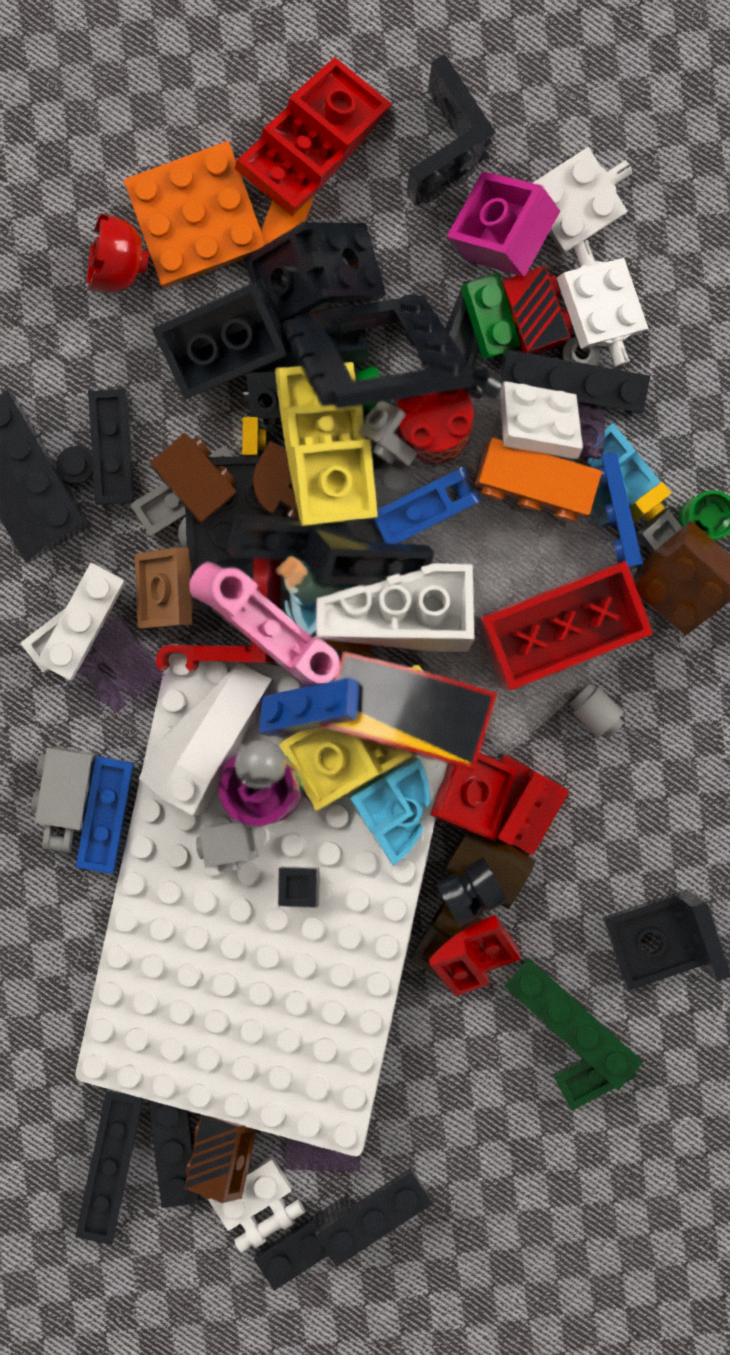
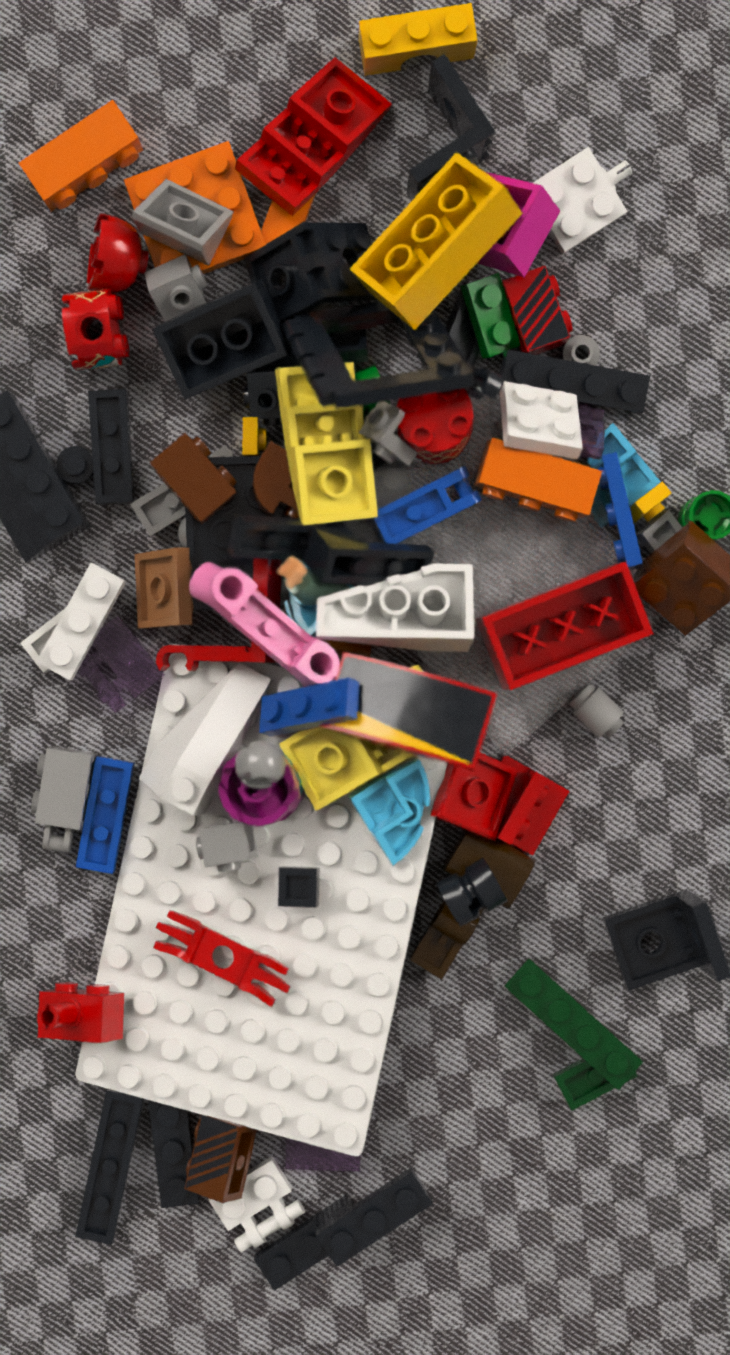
red slope [429,914,521,997] -> none
white plate [557,240,648,367] -> none
none -> orange brick [19,100,143,212]
none -> red brick [37,982,124,1043]
none -> red brick [62,288,130,371]
none -> light grey slope [132,179,234,266]
none -> light grey brick [144,254,207,322]
none -> red piece [153,910,290,1007]
none -> yellow brick [350,152,522,330]
none -> yellow arch [358,3,478,76]

